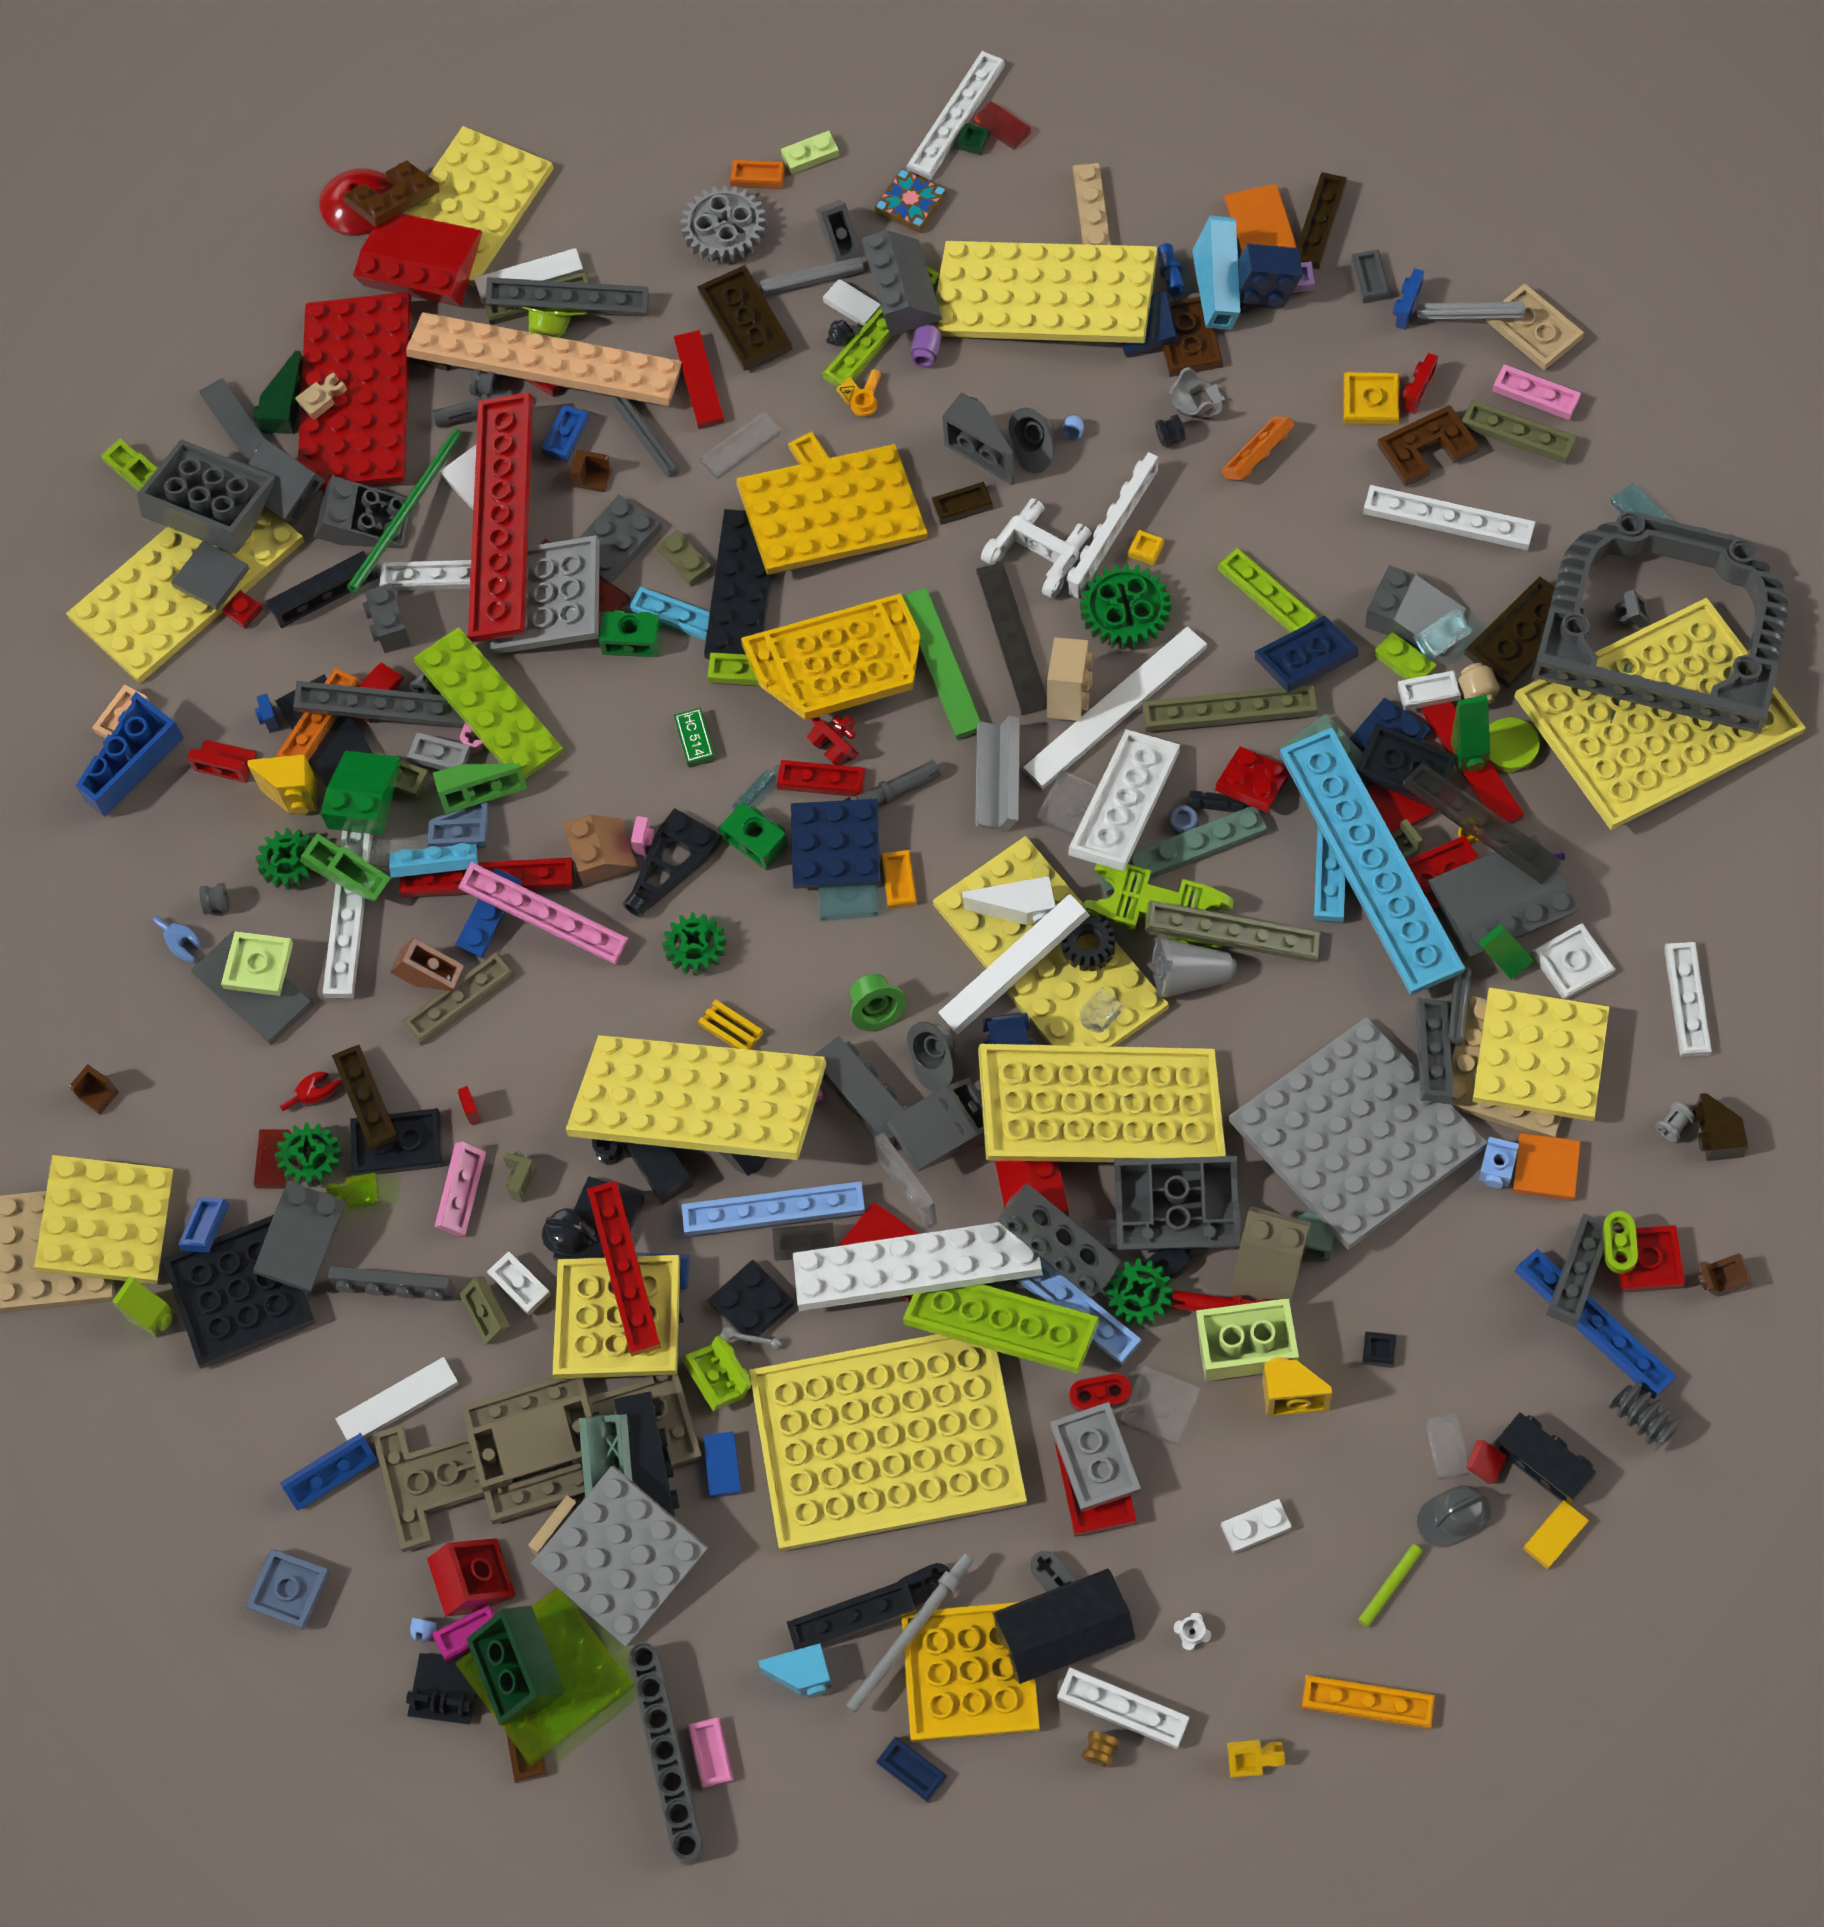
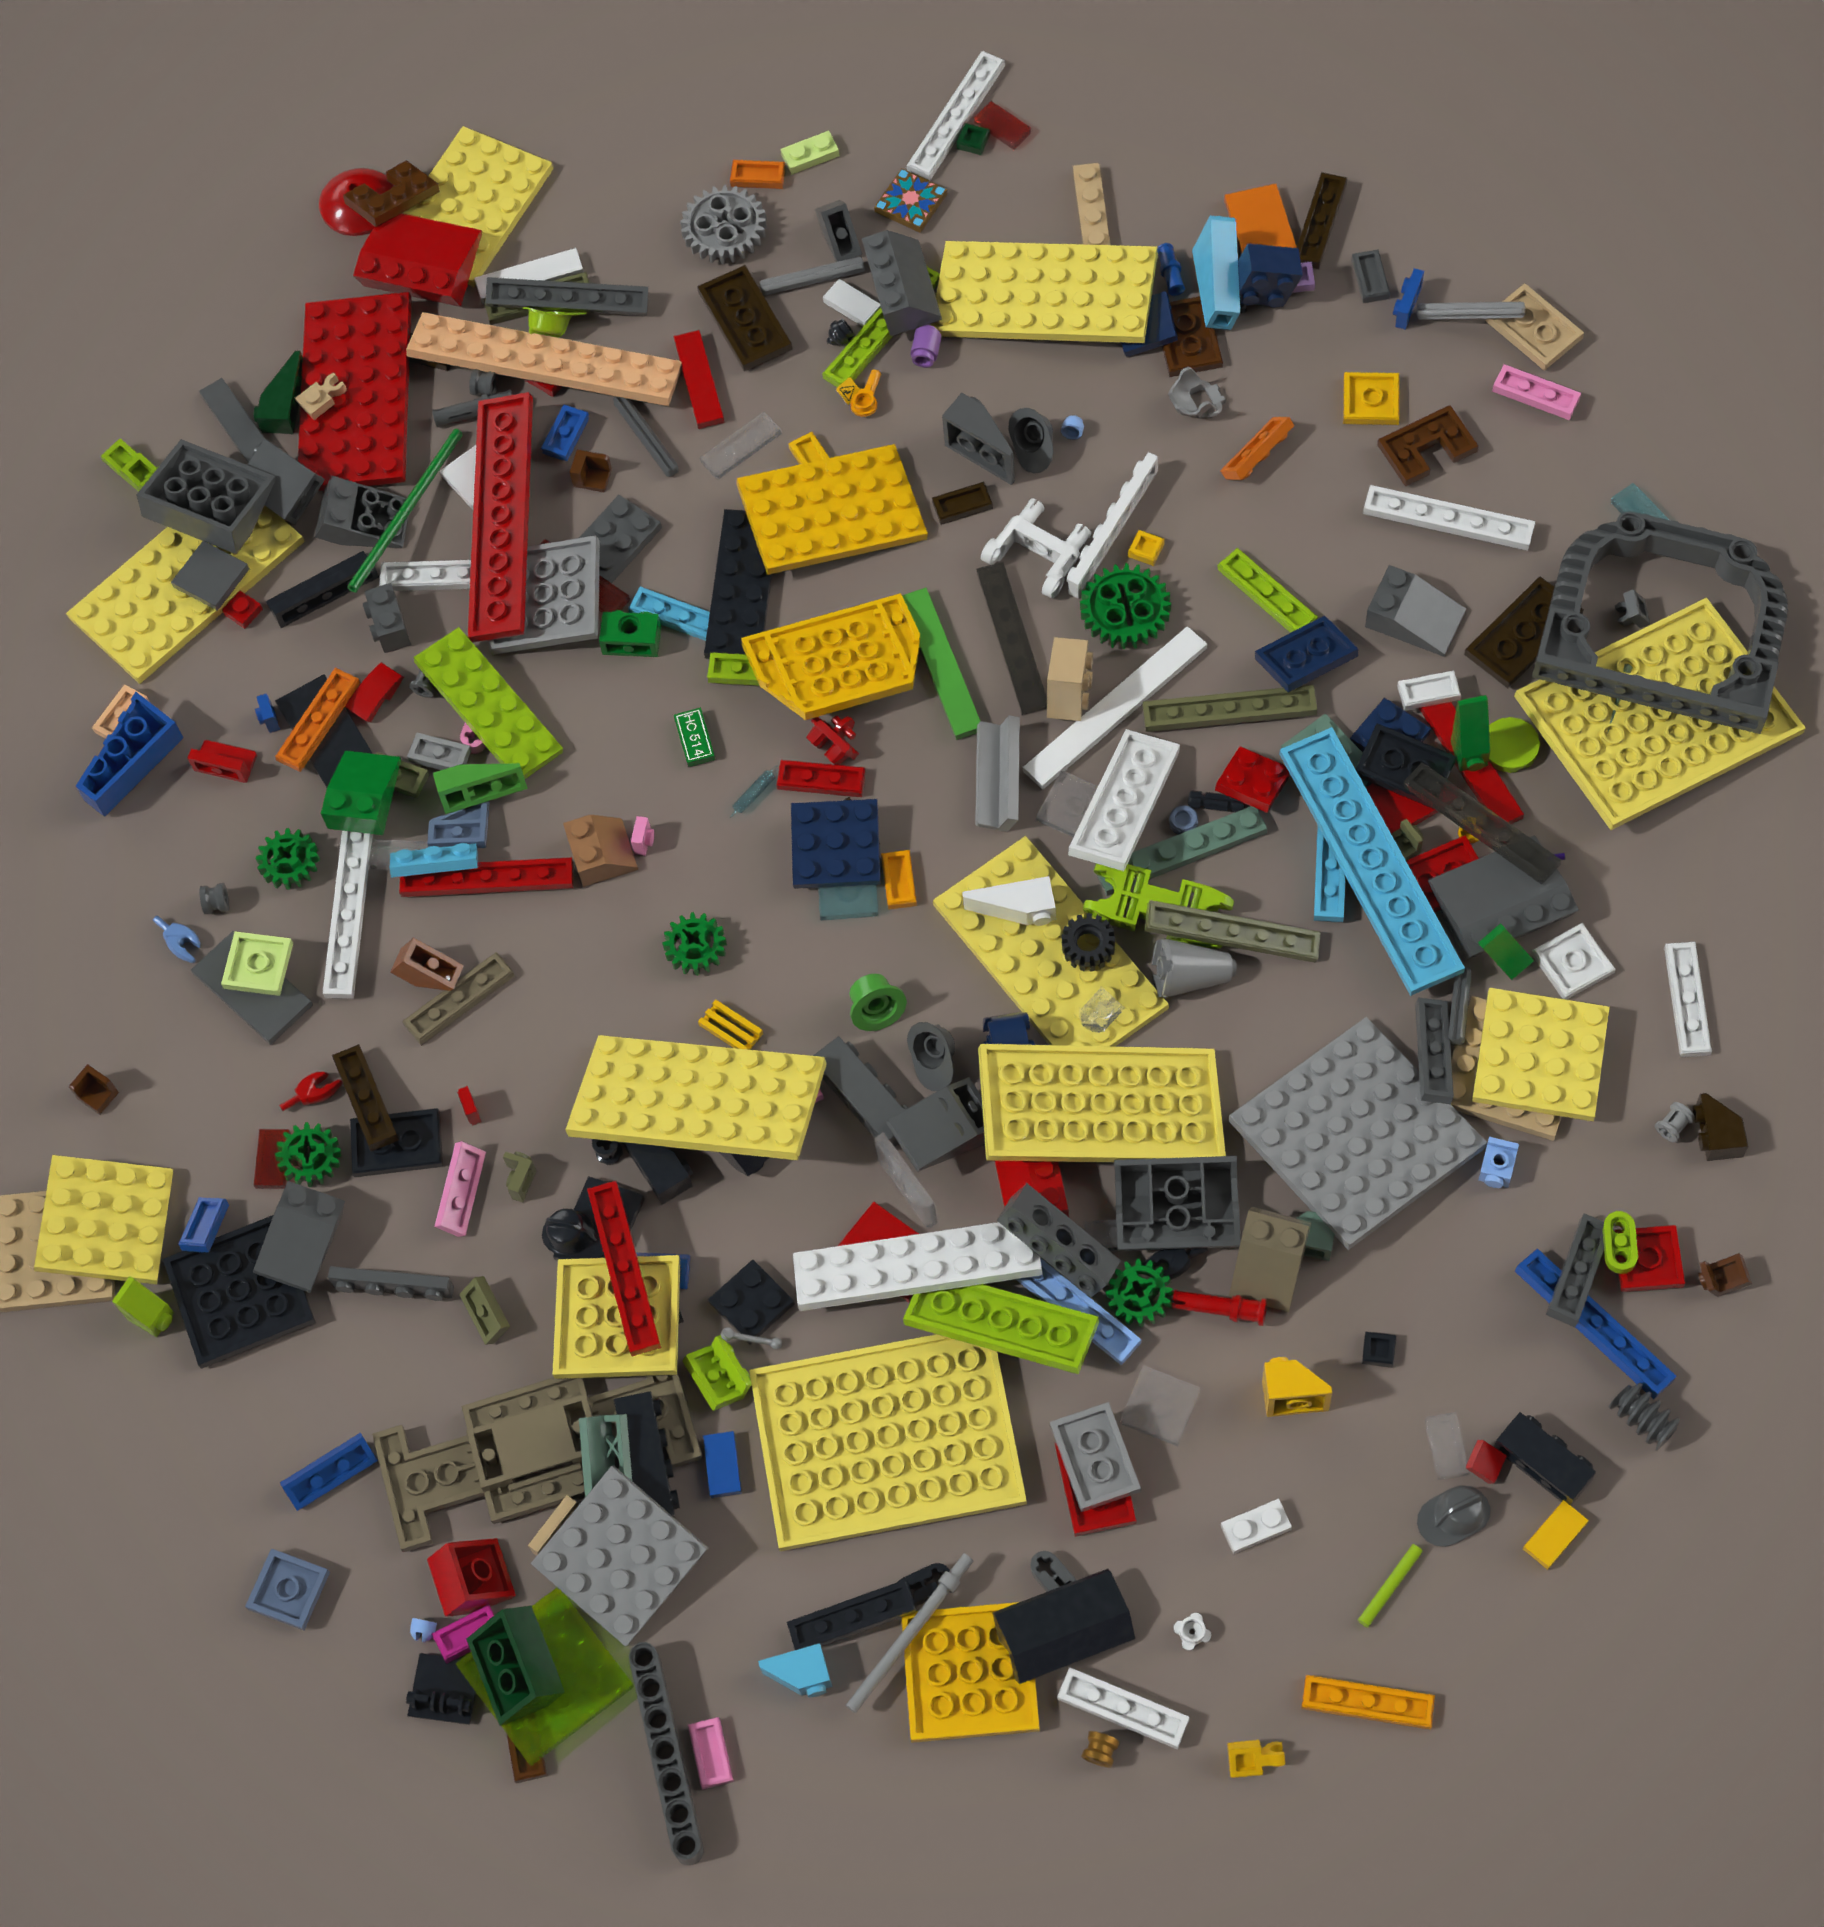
yellow slope [248,755,317,815] -> none
dark grey plate [293,681,465,728] -> none
bright green slope [300,833,391,902] -> none
clear neon green plate [325,1173,380,1209] -> none
white tile [335,1357,459,1440] -> none
blue plate [455,868,522,959] -> none
bright pink tile [458,862,629,965] -> none
white plate [487,1251,551,1315] -> none
black plate [623,808,722,918] -> none
olive plate [656,529,712,587] -> none
light blue plate [682,1181,865,1236] -> none
green brick [719,802,788,870] -> none
clear smoke plate [772,1223,835,1261] -> none
dark grey pin [856,759,941,805] -> none
dark blue tile [876,1736,947,1803] -> none
white tile [938,894,1090,1035] -> none
red plate [1069,1373,1131,1412] -> none
black wheel [1155,414,1185,447] -> none
yellowish green slope [1196,1298,1299,1381] -> none
lime plate [1374,632,1437,680] -> none
red plate [1402,353,1438,414] -> none
clear light blue plate [1413,608,1473,661] -> none
tan head [1457,663,1500,705] -> none
olive plate [1462,400,1576,464] -> none
orange tile [1512,1133,1580,1201] -> none

